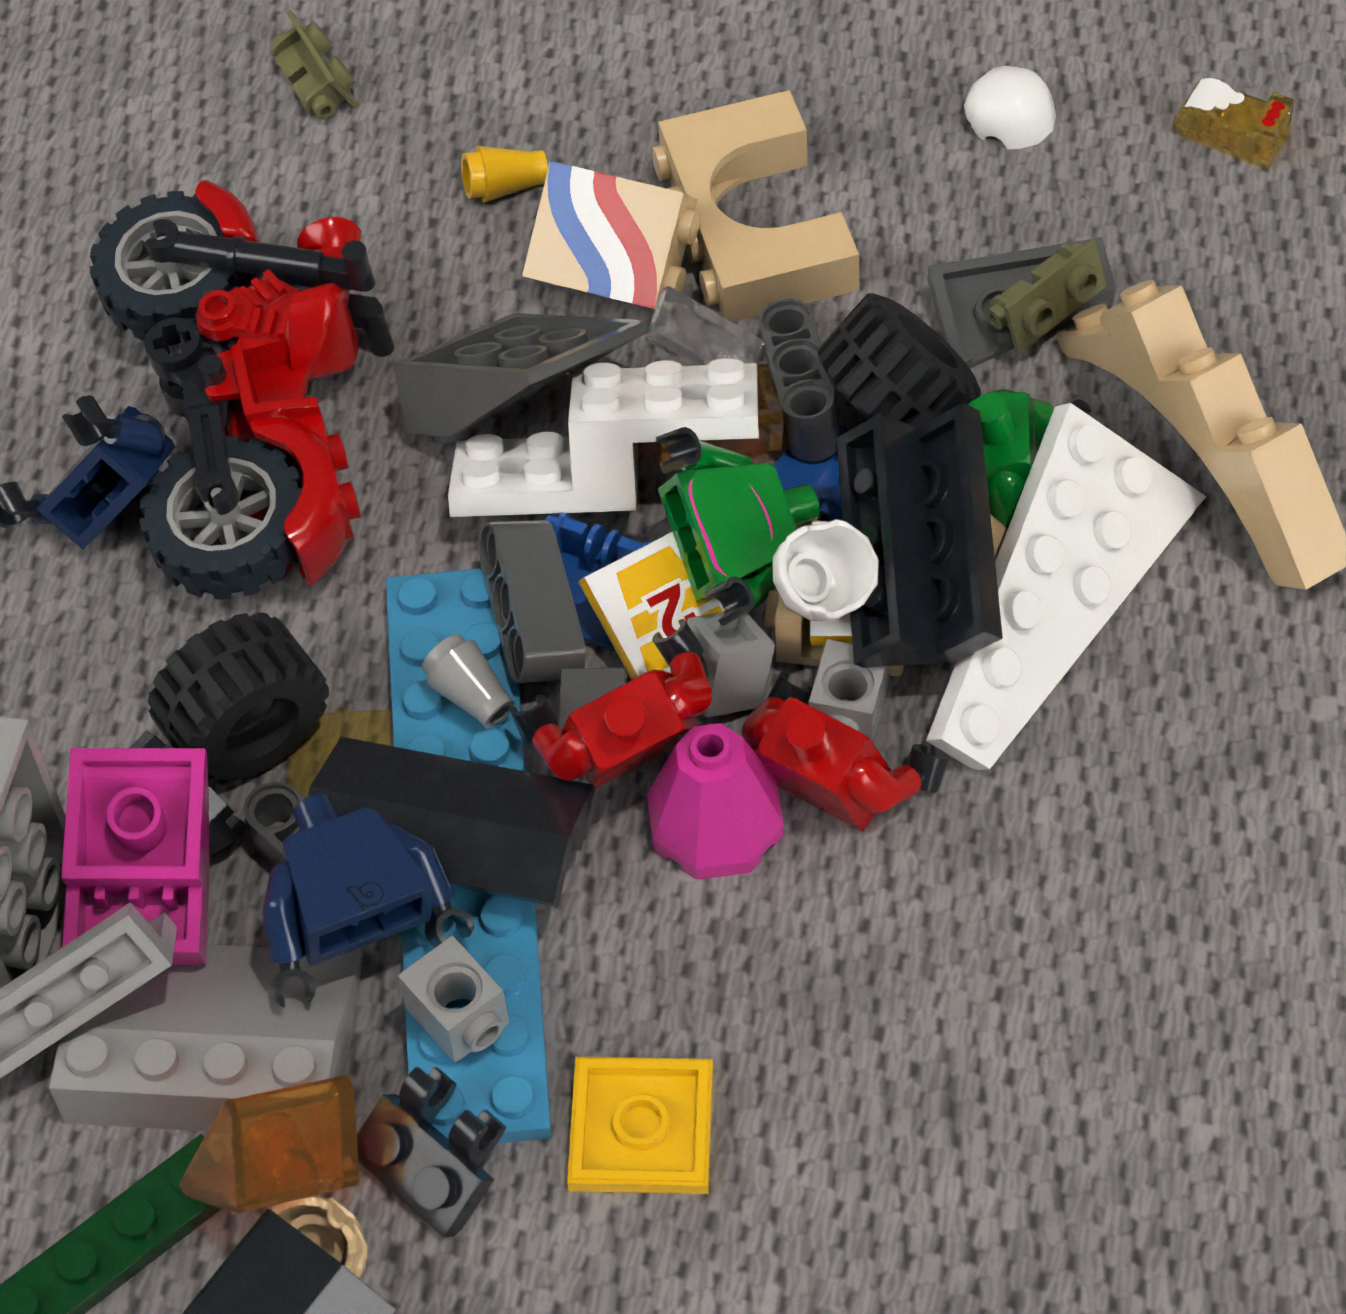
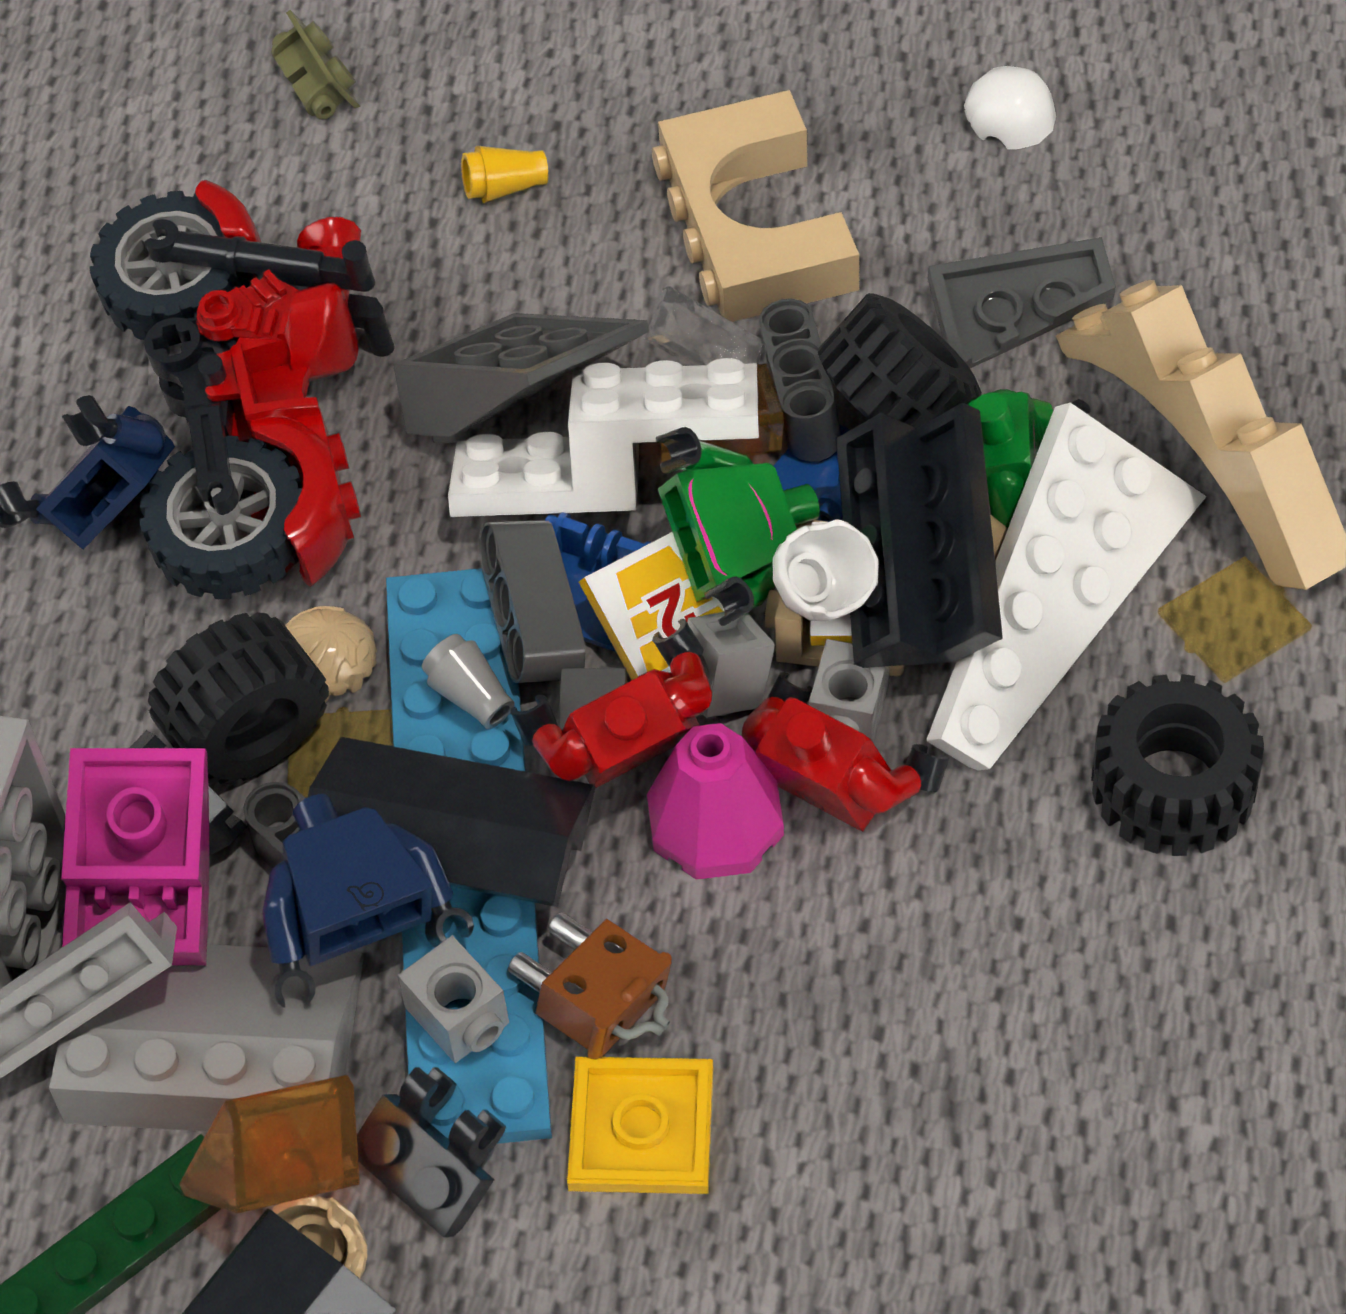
panel [522,161,701,314] -> none
olive hinge [986,239,1107,354] -> none
clear yellow leg [1175,78,1295,170] -> none
none -> tan hair [285,606,377,703]
none -> dark orange piece [508,912,672,1059]
none -> black tyre [1091,674,1264,856]
none -> clear yellow piece [1158,556,1312,683]

